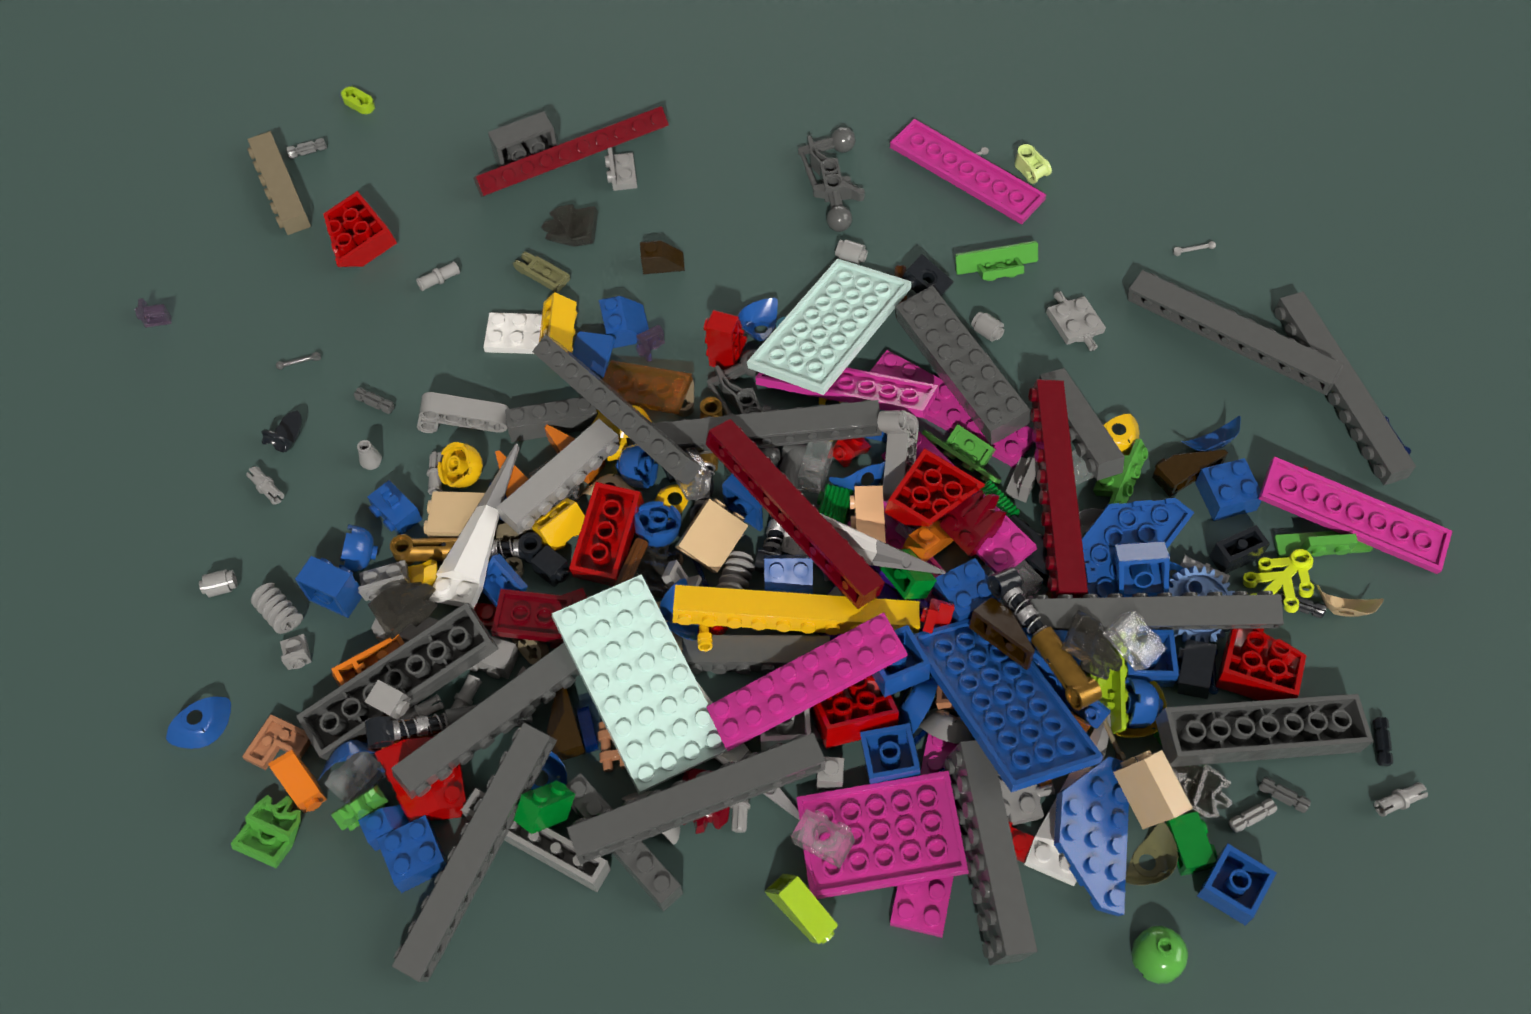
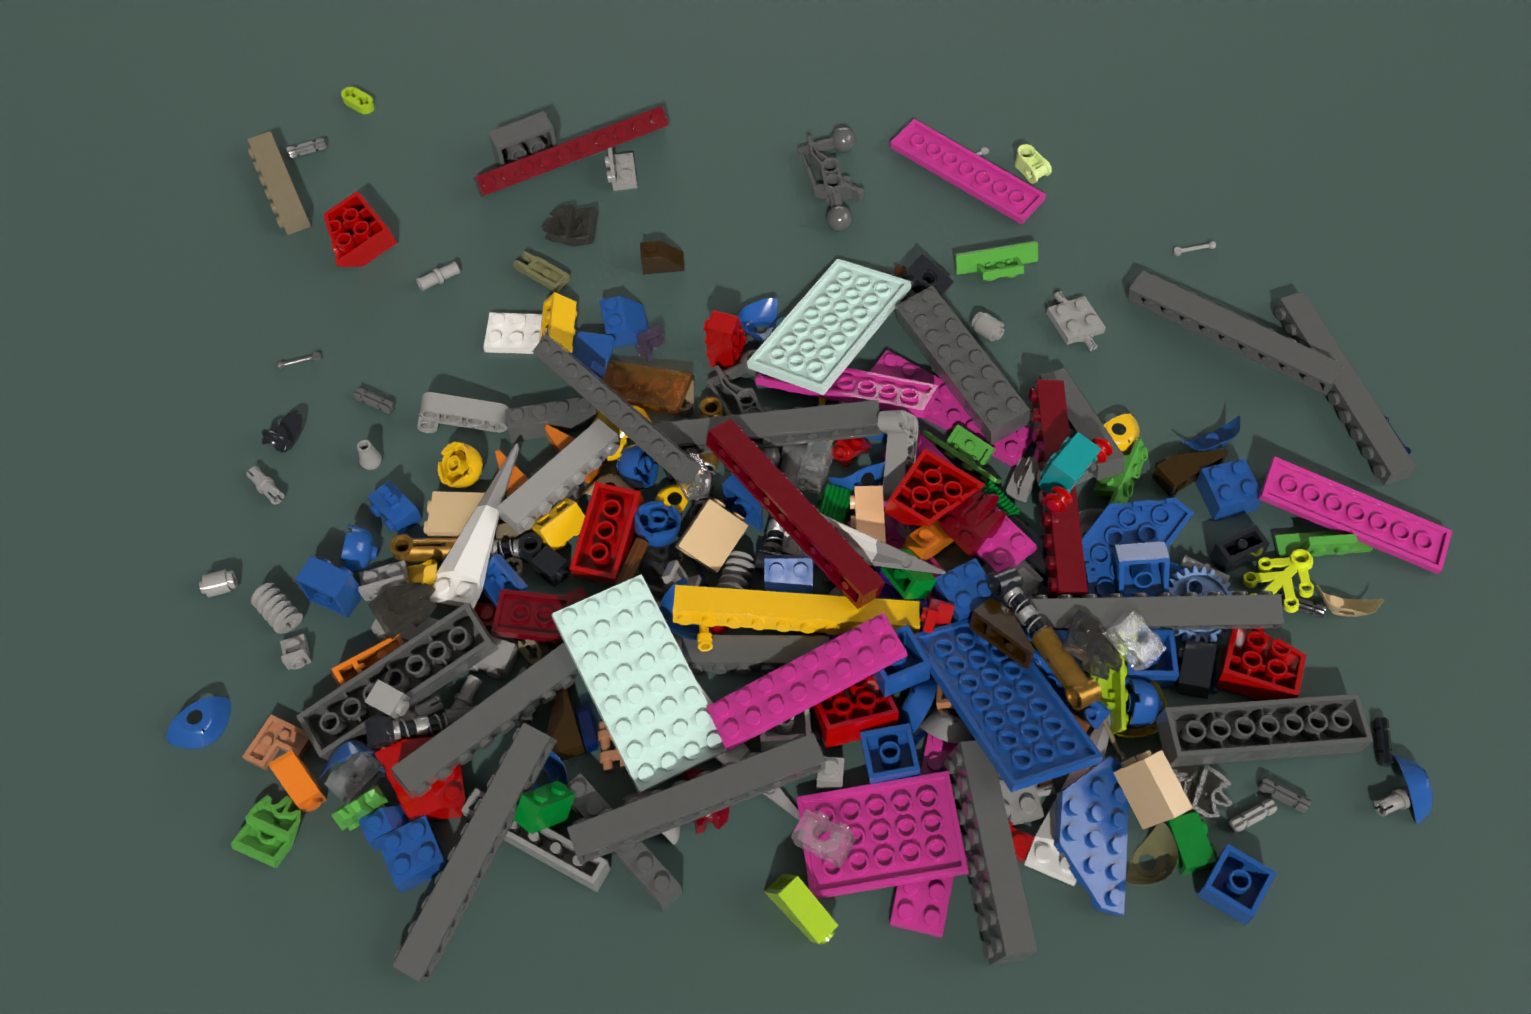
clear purple bracket [135,298,172,327] -> none
light grey axle [427,451,443,495] -> none
light grey axle [730,800,750,833] -> none
light grey brick [835,239,868,265] -> none
bright green cylinder [1131,926,1188,984] -> none
none -> teal brick [1038,432,1113,512]
none -> blue piece [1393,755,1433,824]

